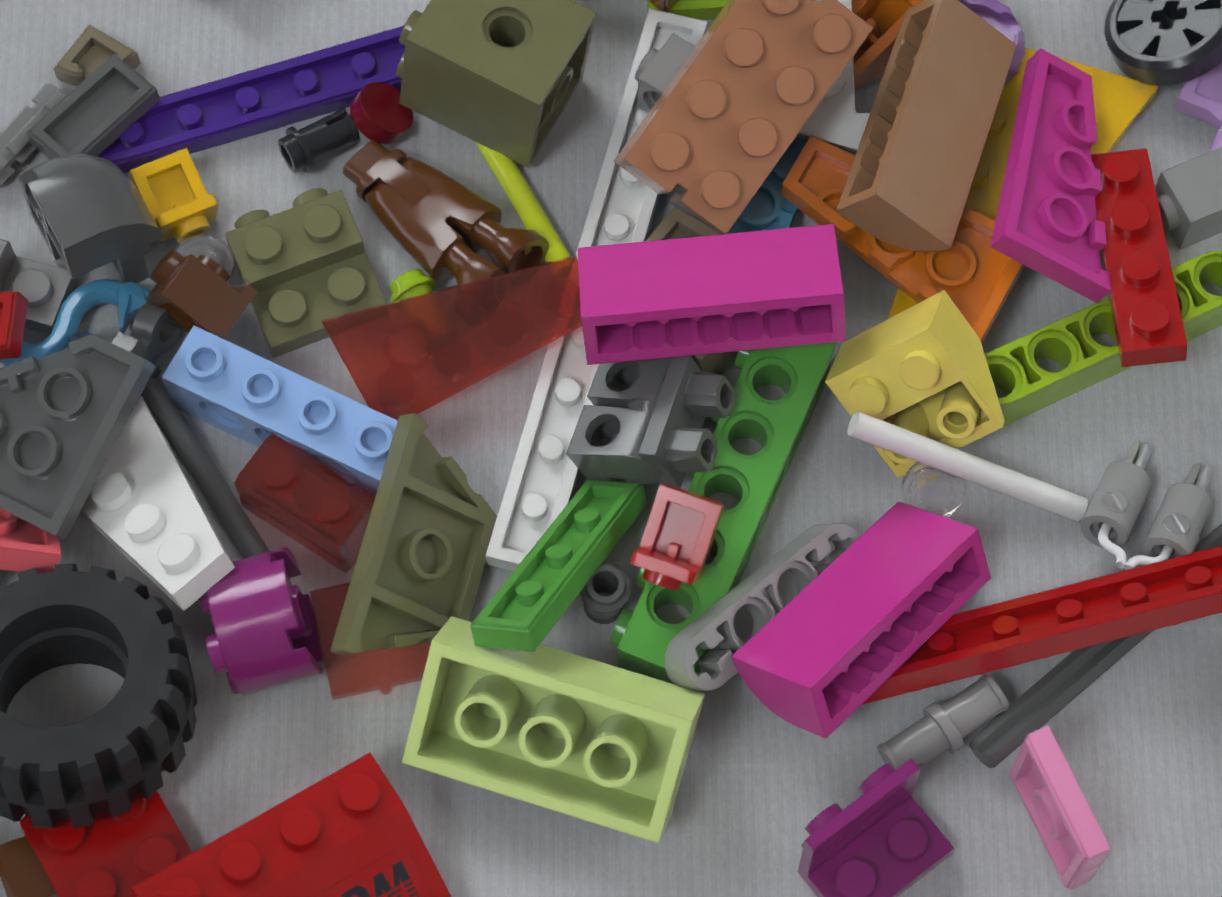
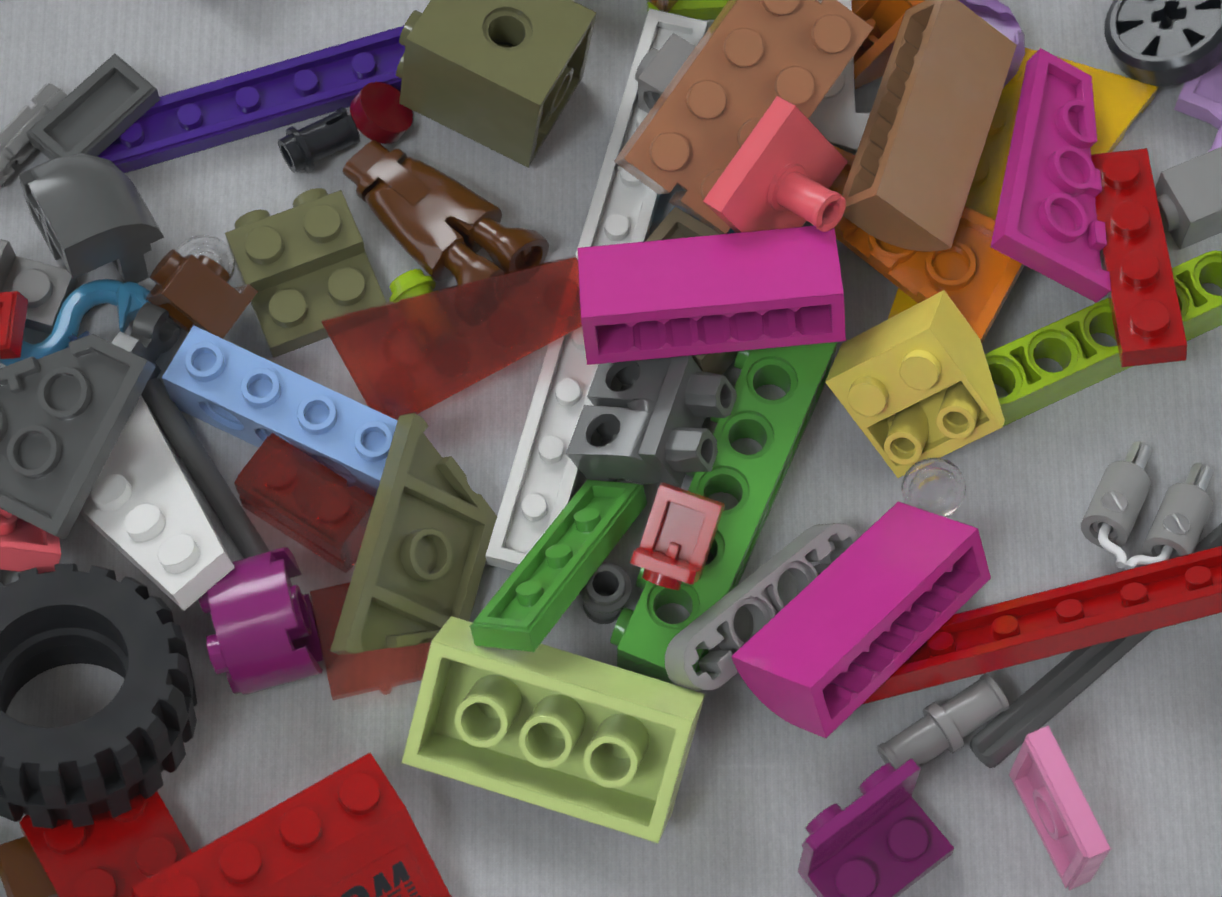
dark tan tile [53,25,141,86] -> none
yellow bracket [129,148,218,243] -> none
neon yellow bar [476,142,574,279] -> none
white bar [847,411,1088,522] -> none
none -> coral tile [703,96,848,233]

